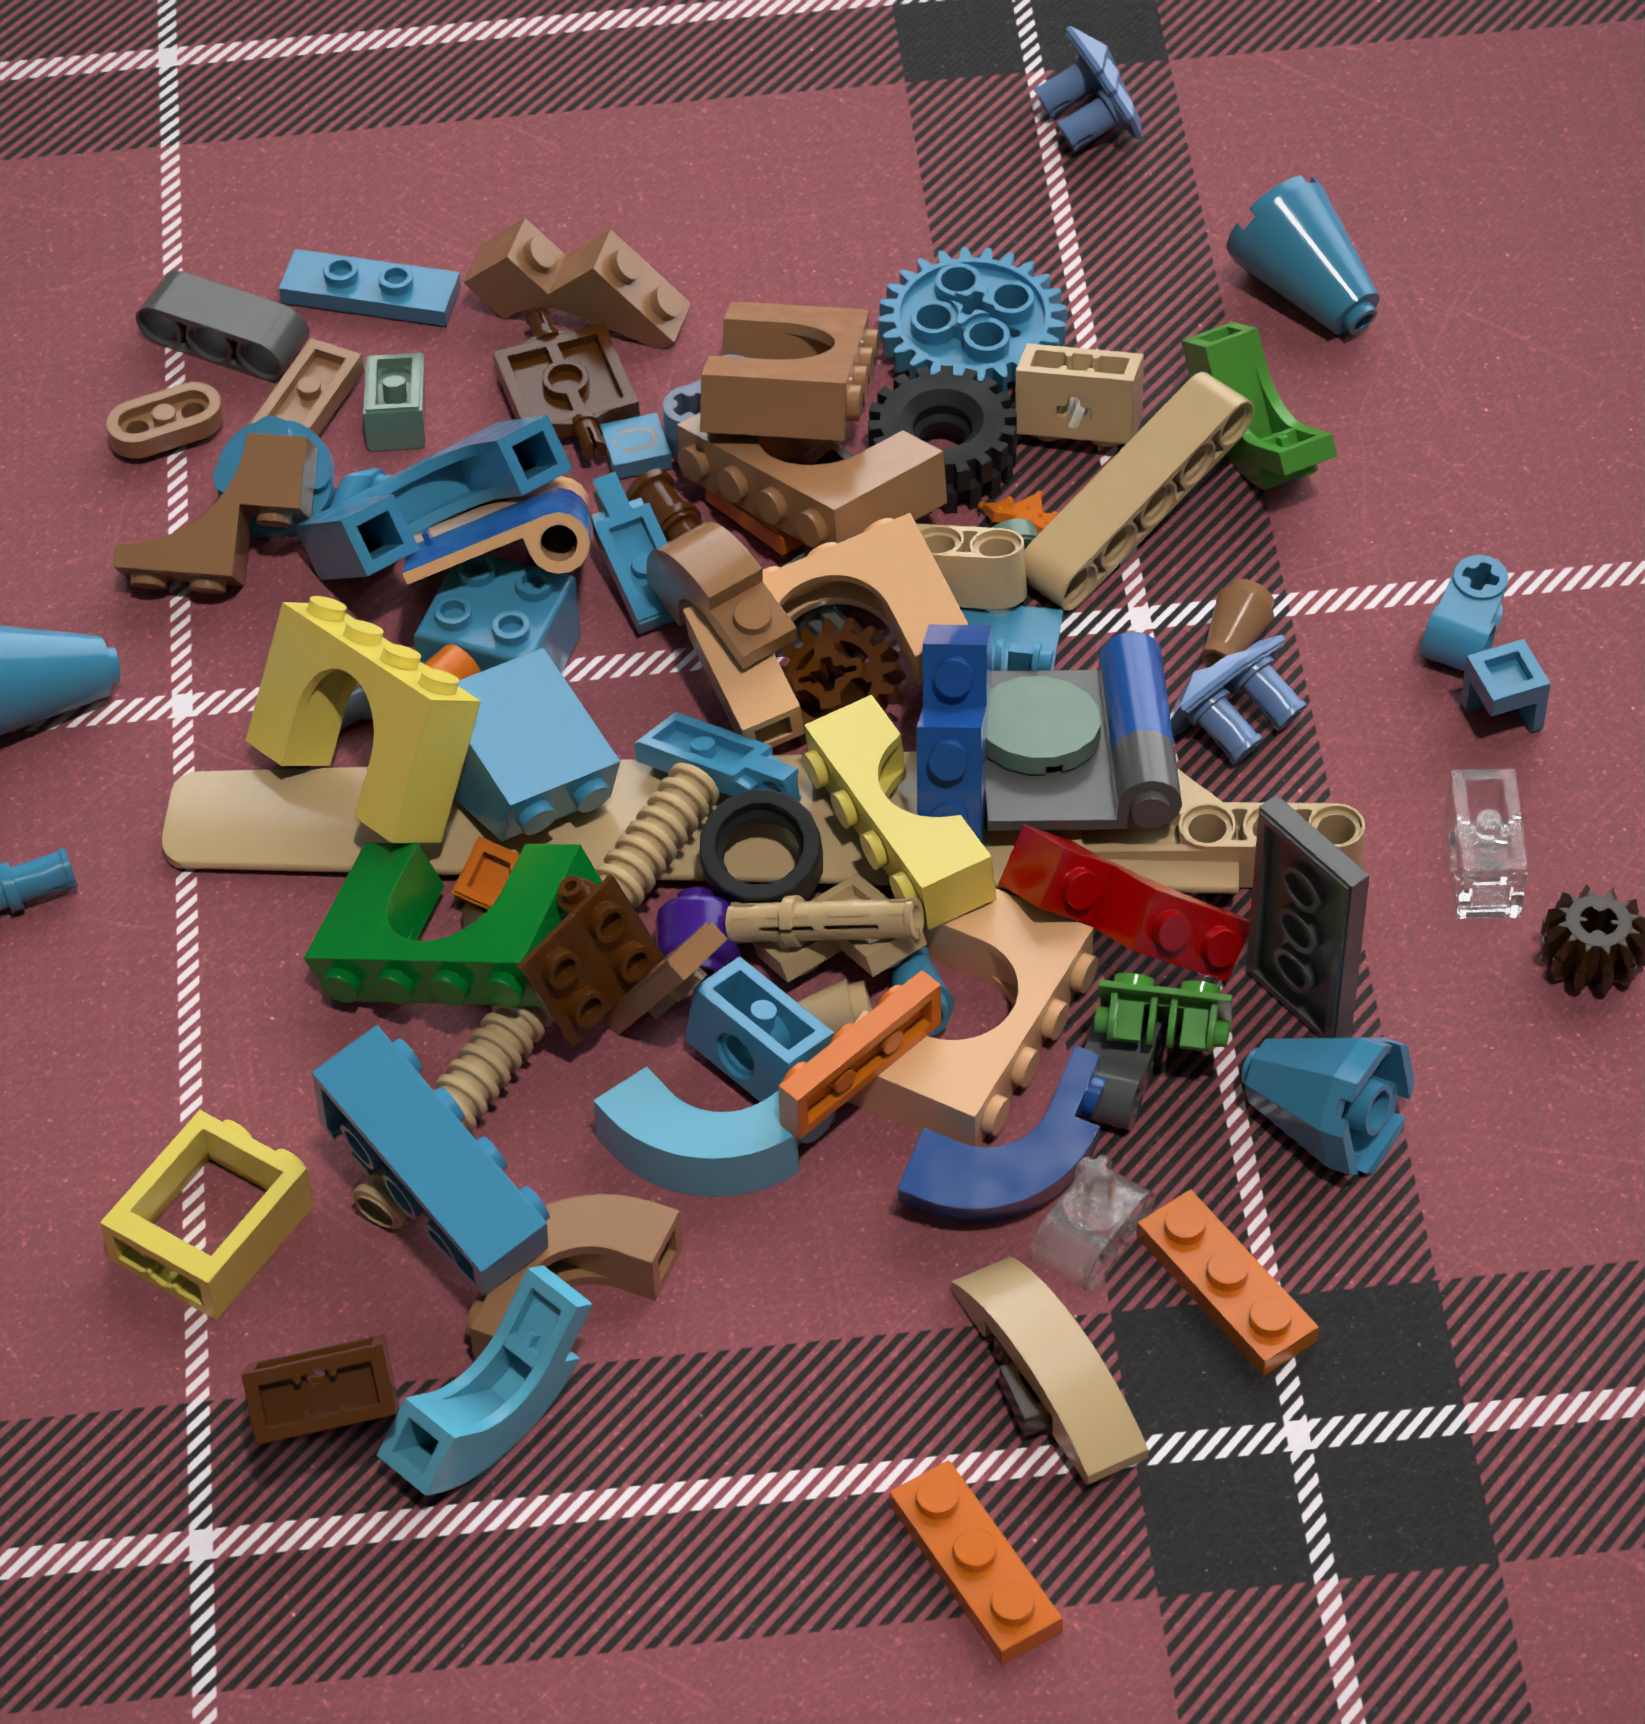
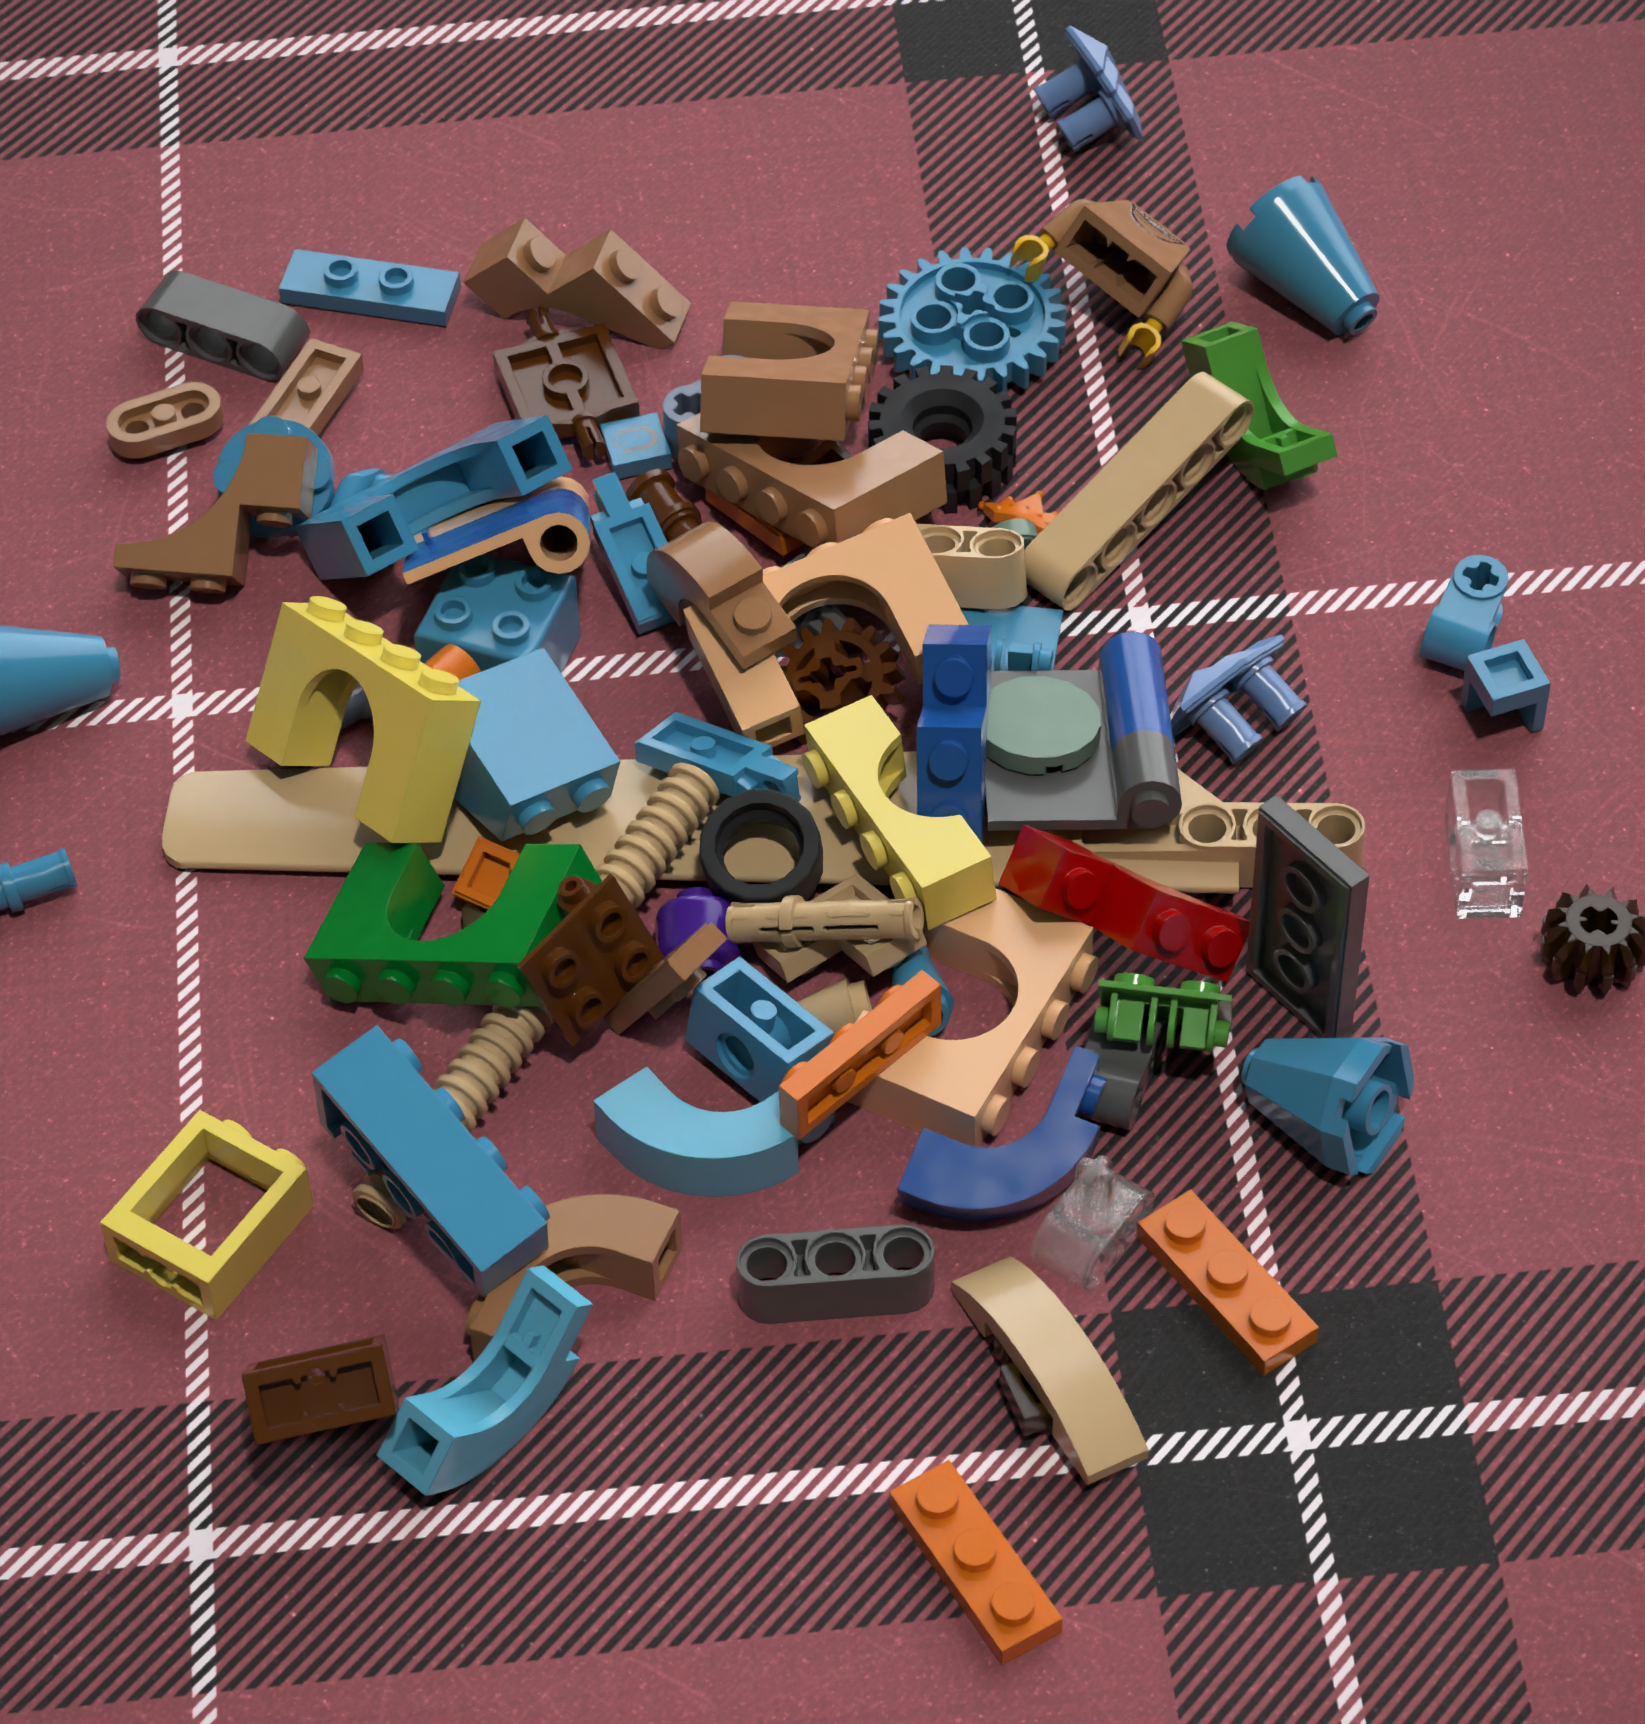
sand green slope [363,353,426,452] -> none
tan brick [1016,343,1144,447] -> none
medium nougat cone [1201,578,1275,667] -> none
none -> dark grey beam [736,1224,935,1324]
none -> medium nougat torso [1009,199,1193,369]

